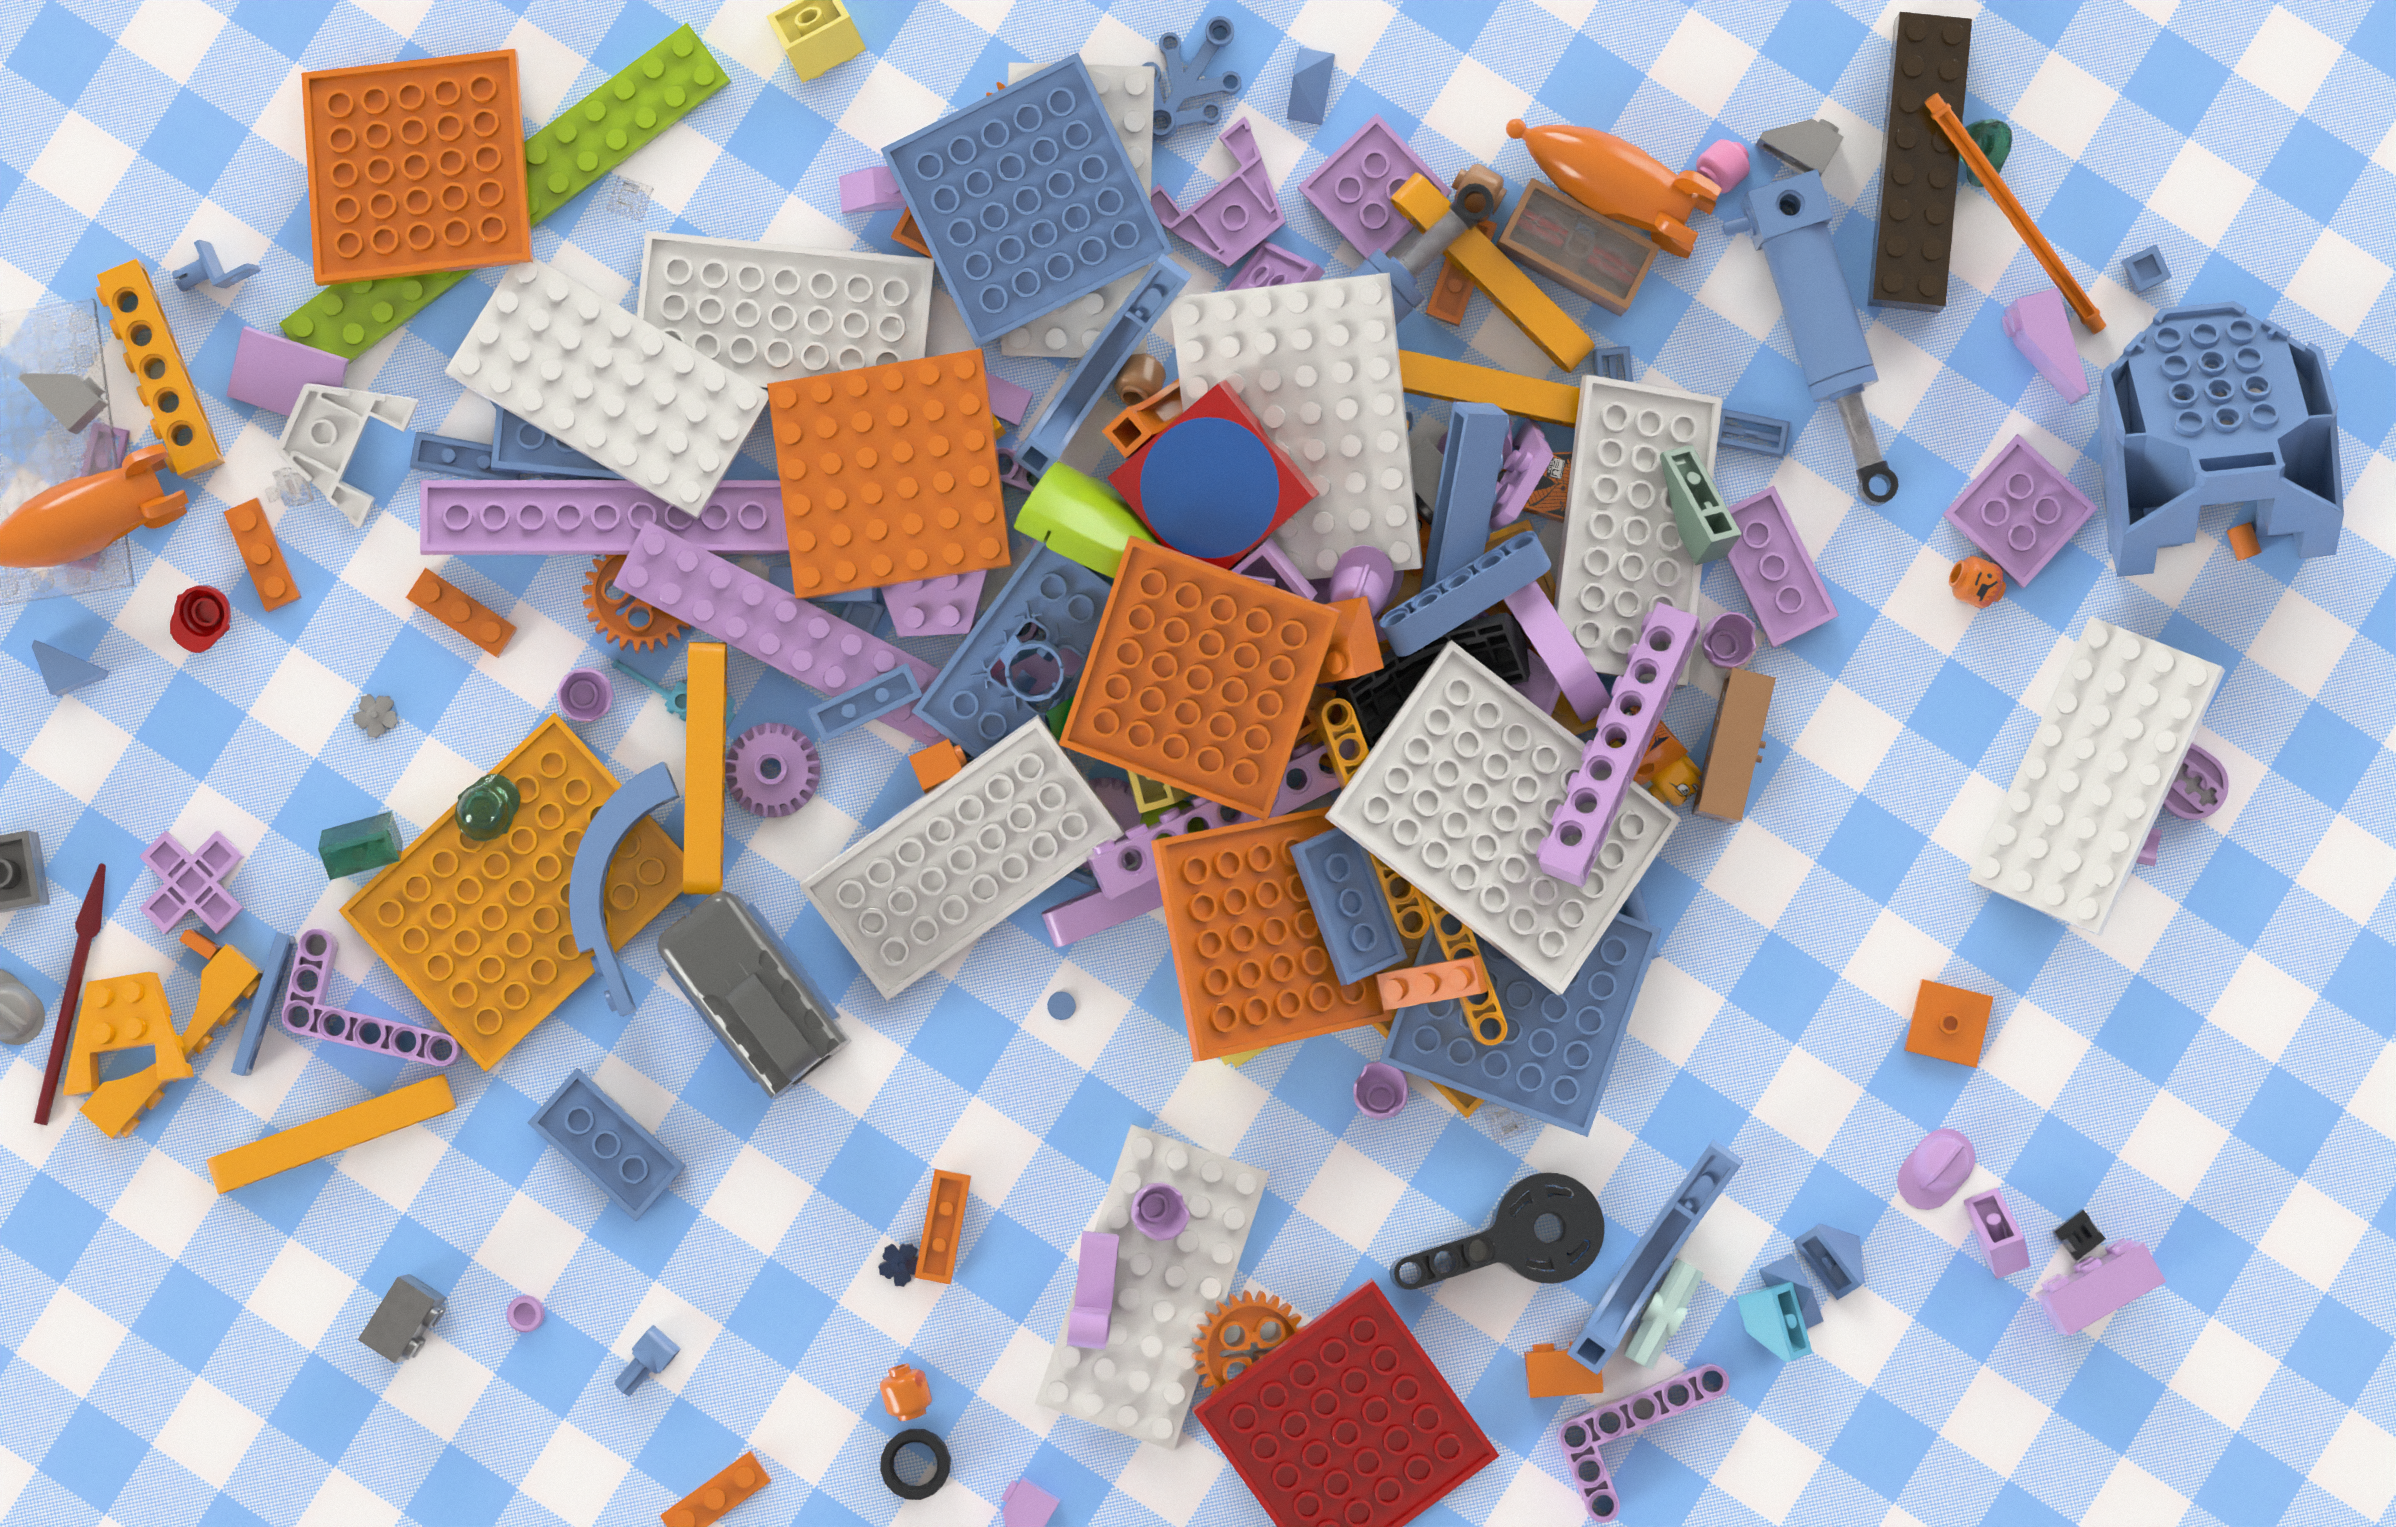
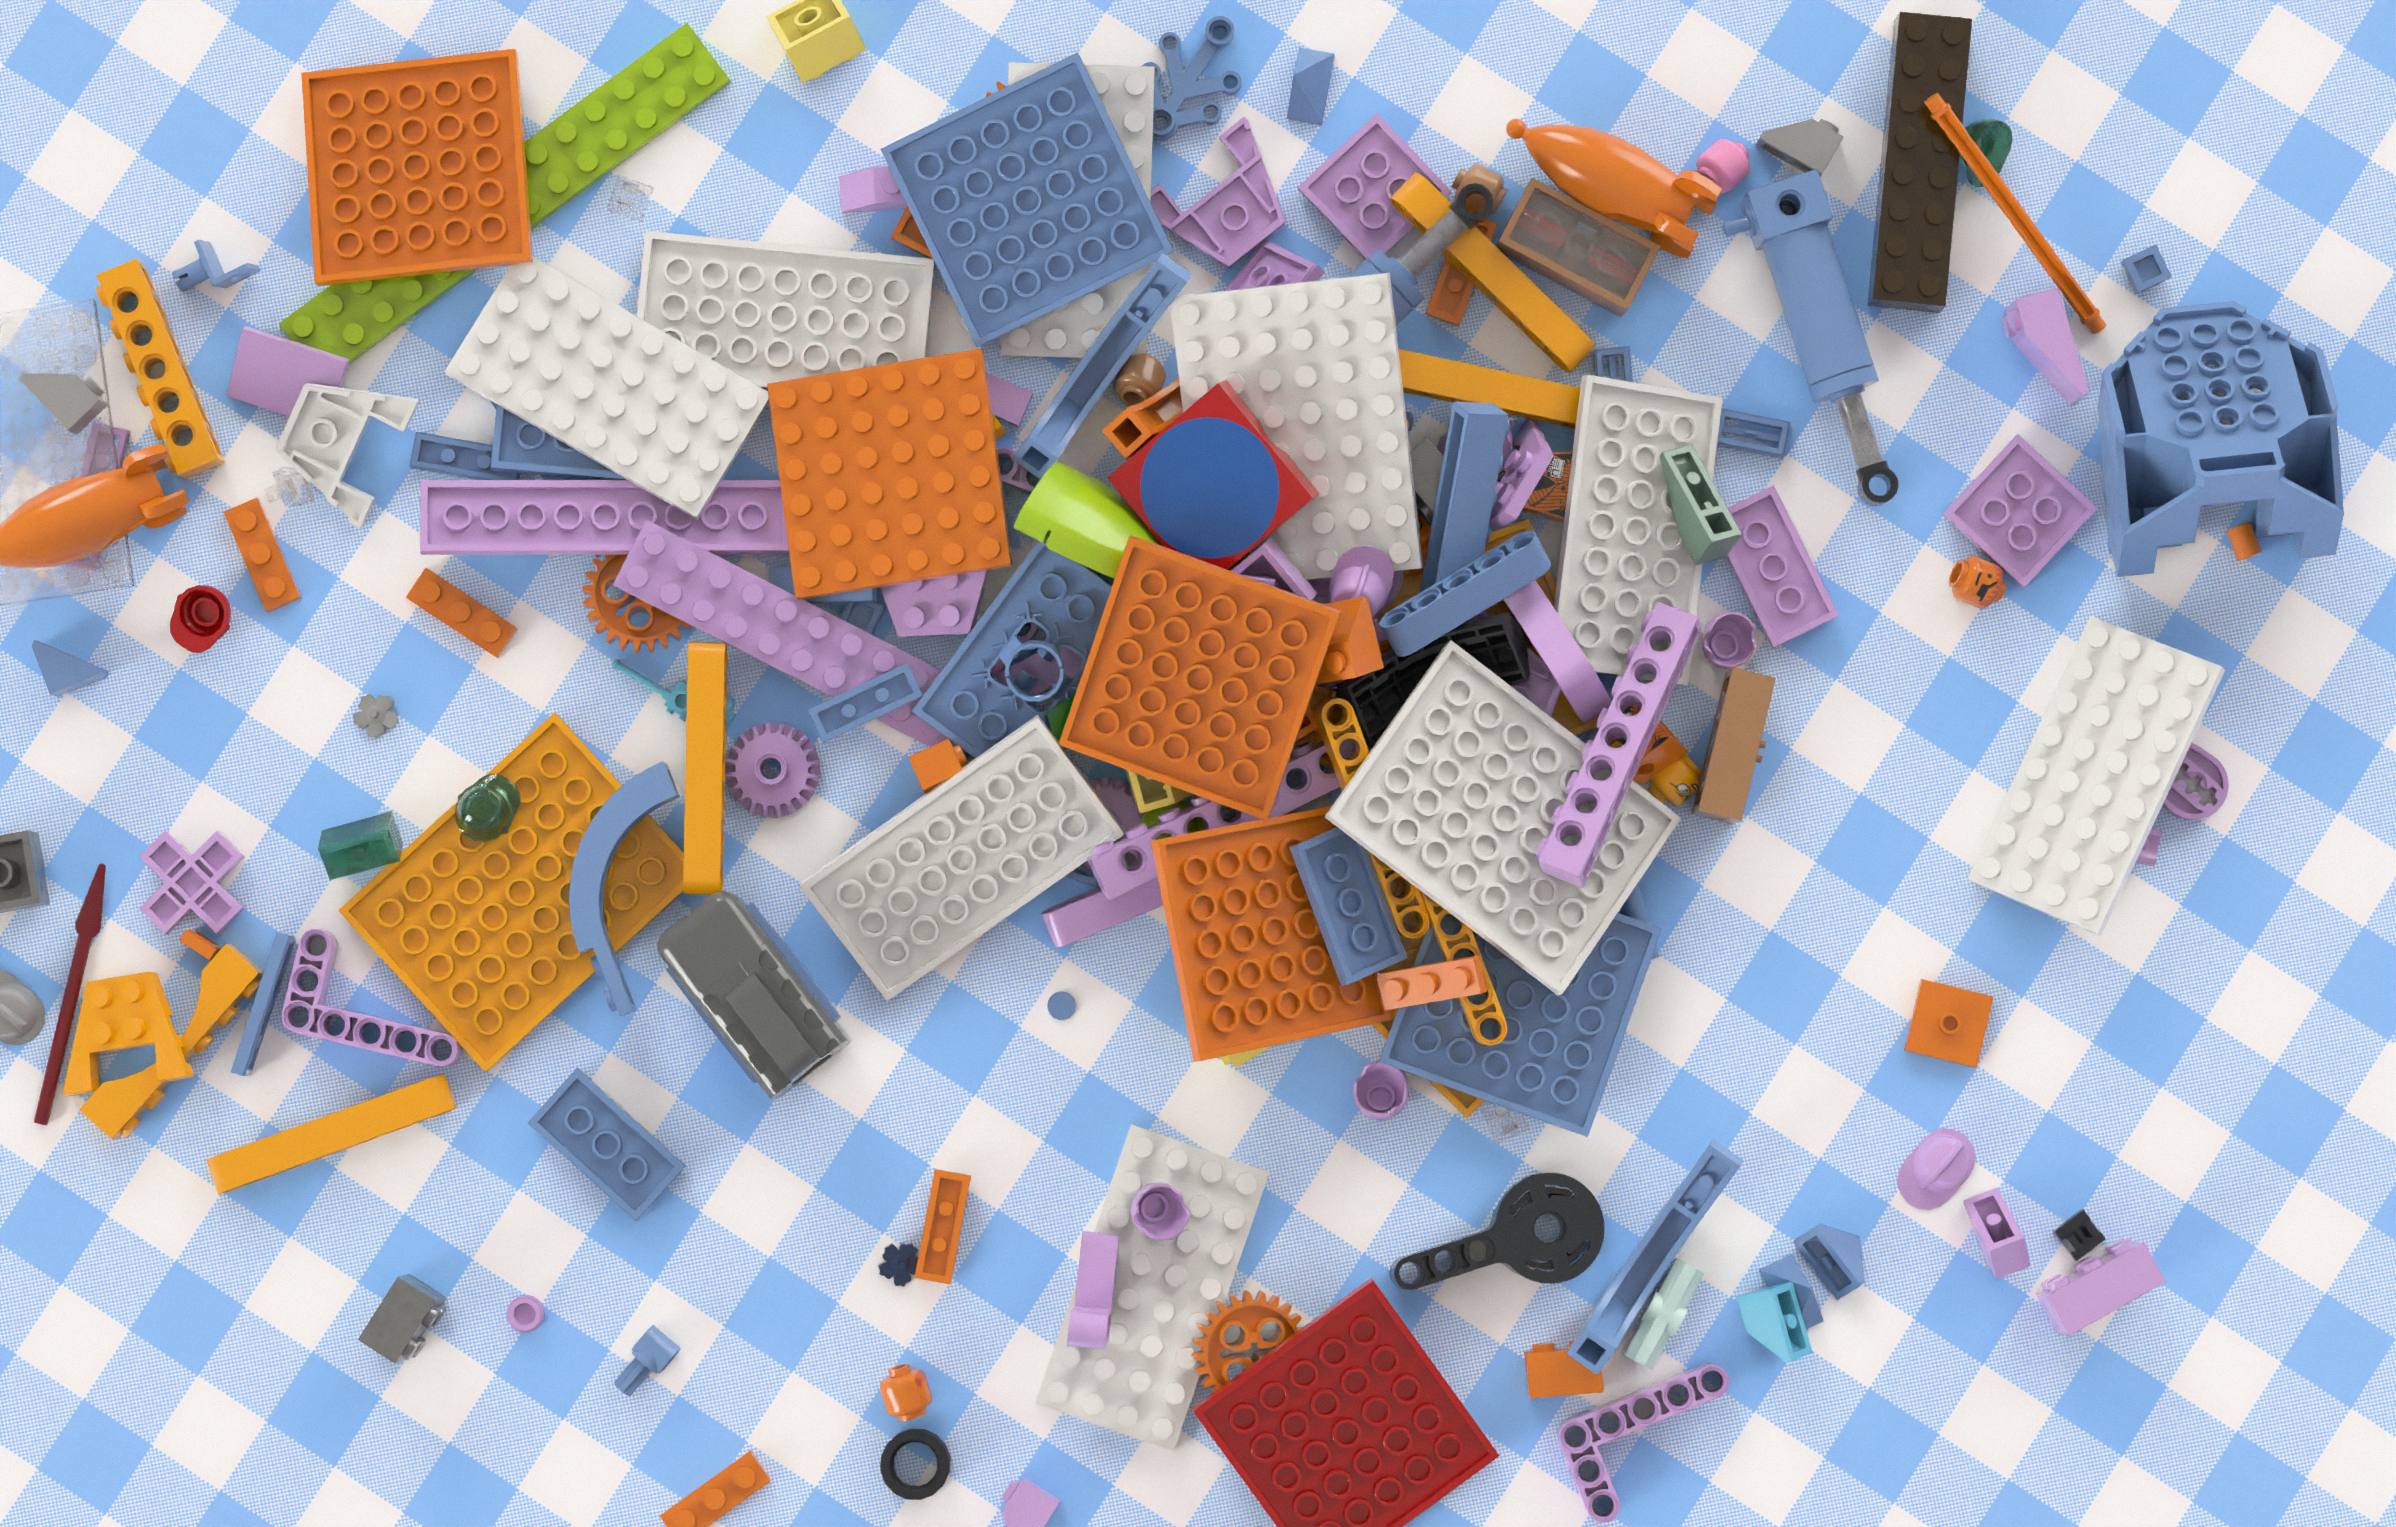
lavender hair [557,667,614,722] -> none

